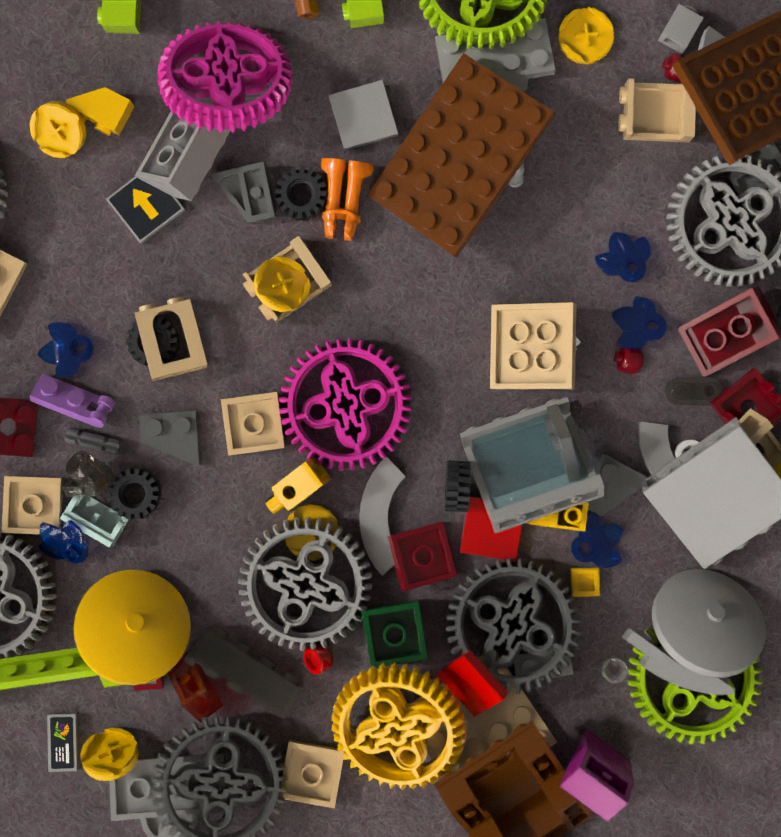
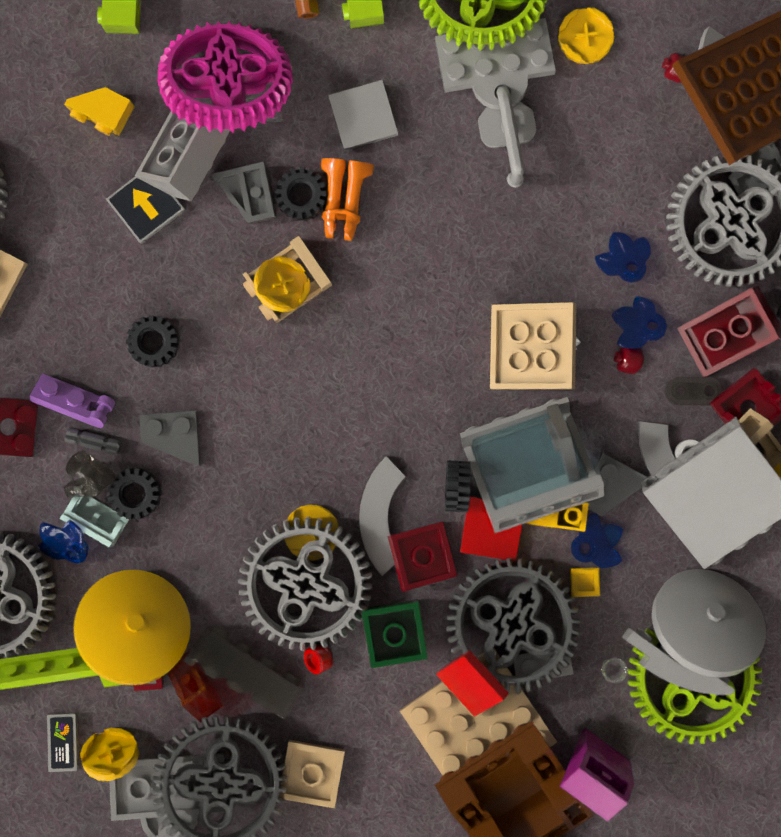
tan plate [2,476,63,535] -> none
yellow tile [30,101,86,158] -> none
clear blue plate [37,322,94,378] -> none
tan panel [135,297,207,382] -> none
tan plate [221,392,285,456] -> none
yellow torso [265,457,332,514] -> none
dark pink gear [279,338,412,471] -> none
yellow gear [331,663,466,790] -> none
reddish brown plate [368,53,556,258] -> none
tan panel [618,78,696,142] -> none
light grey brick [658,4,703,54] -> none

